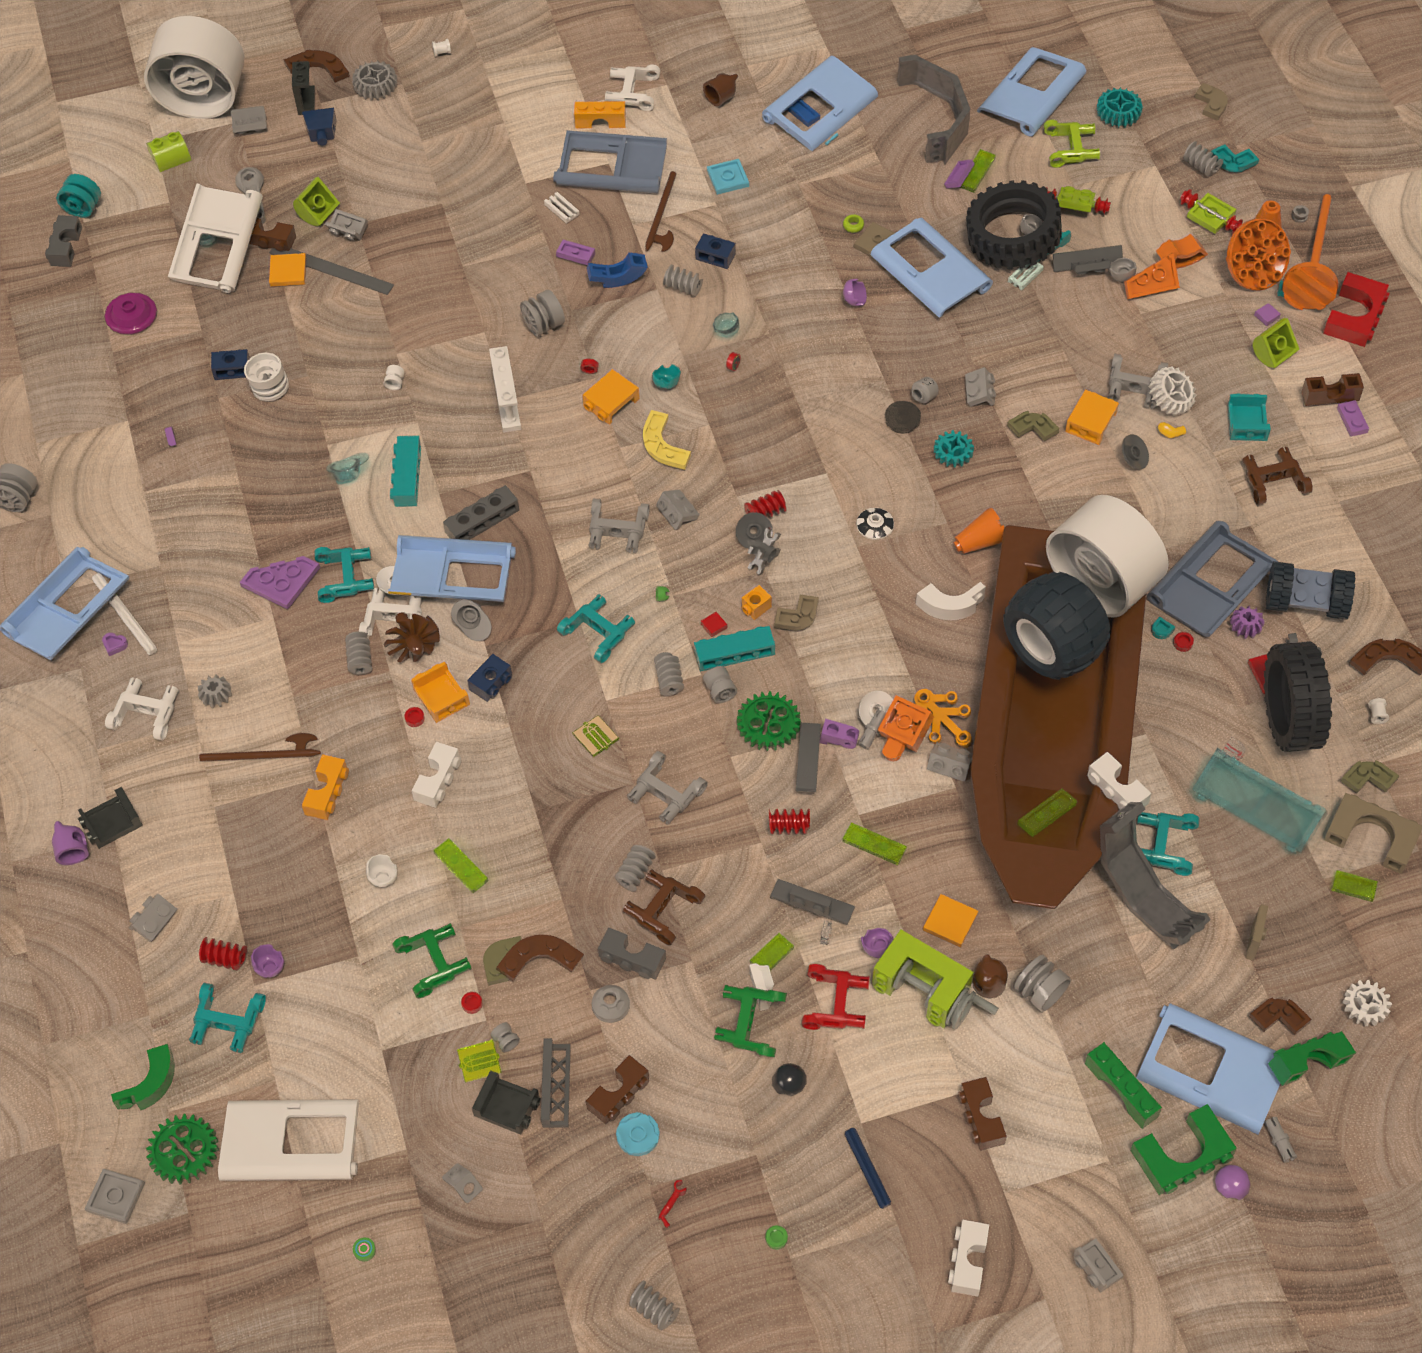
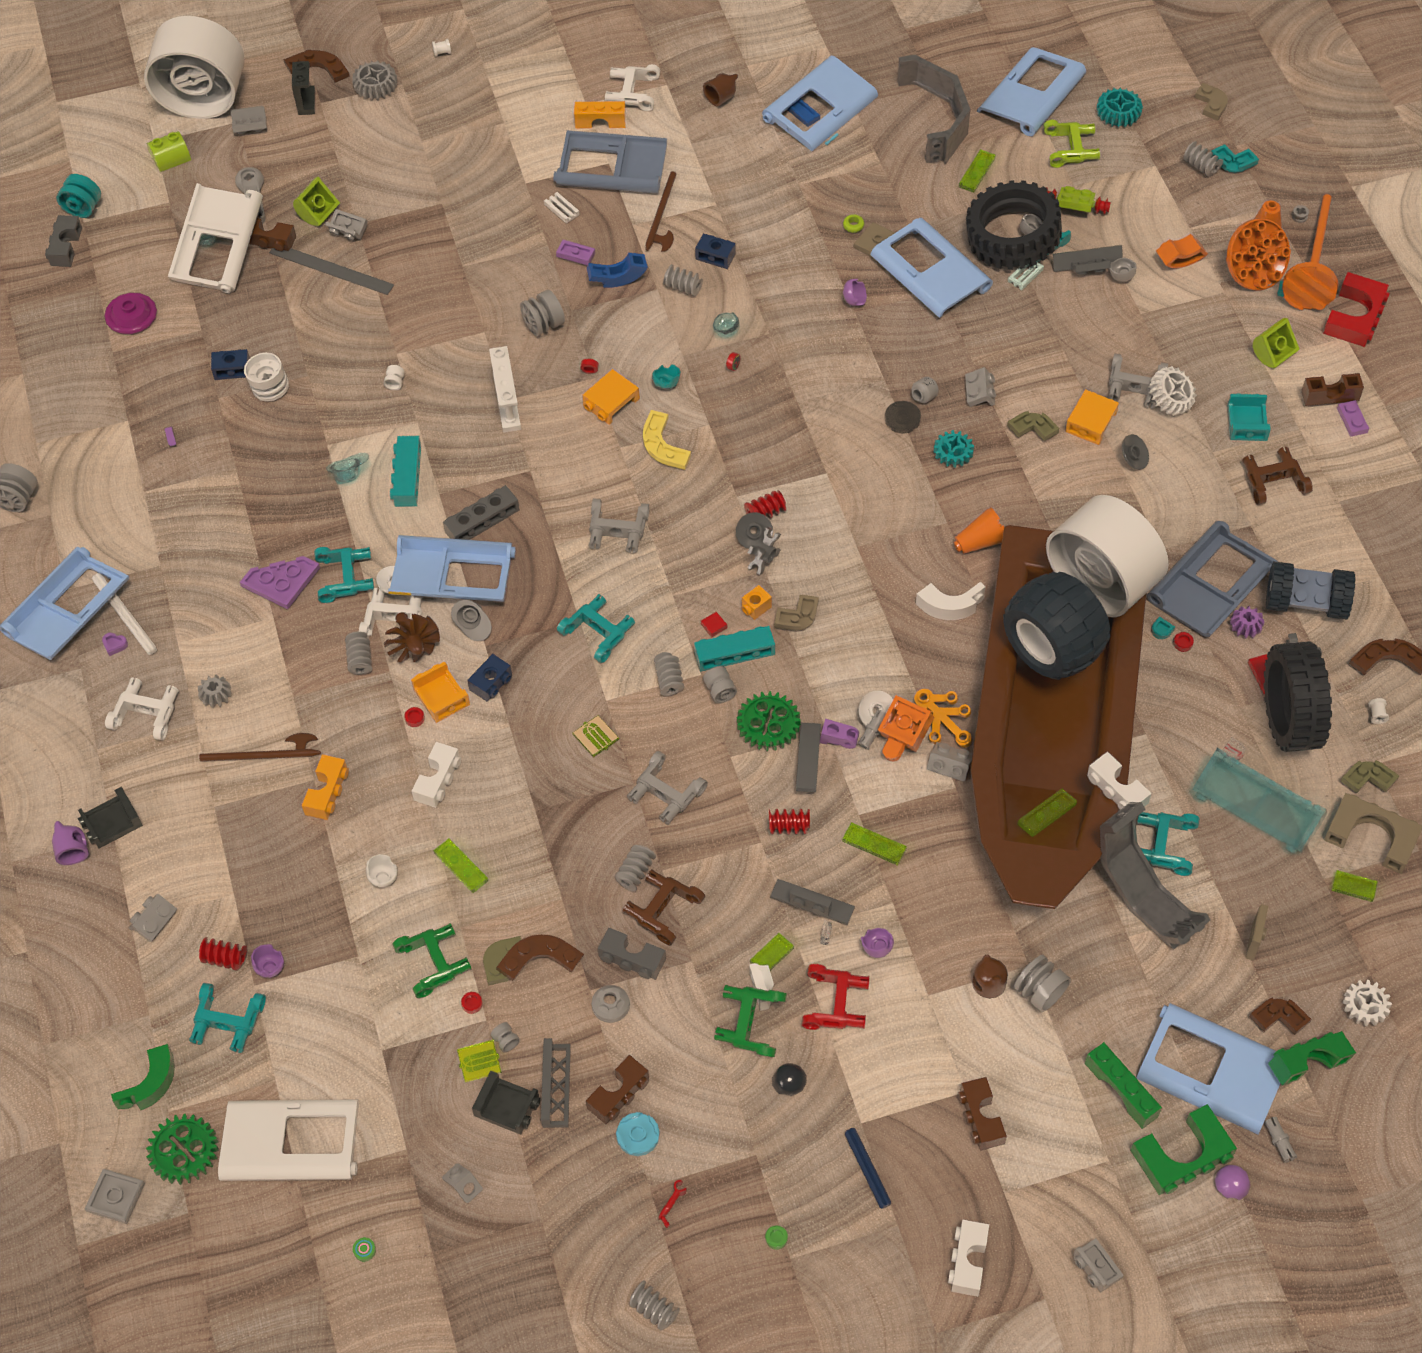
light orange tile [269,253,306,287] -> none
dark blue torso [302,107,337,146] -> none
light grey bracket [656,489,700,530] -> none
bright green hinge [656,586,670,601] -> none
medium azure tile [707,159,749,195] -> none
dish [856,508,894,540] -> none
lime piece [872,929,999,1030] -> none
light orange tile [923,894,978,947] -> none
medium lavender tile [944,159,974,189] -> none
orange wing [1124,253,1180,299] -> none
yellow arm [1158,422,1186,438] -> none
lime plate [1180,189,1243,235] -> none
medium lavender tile [1254,303,1281,326] -> none

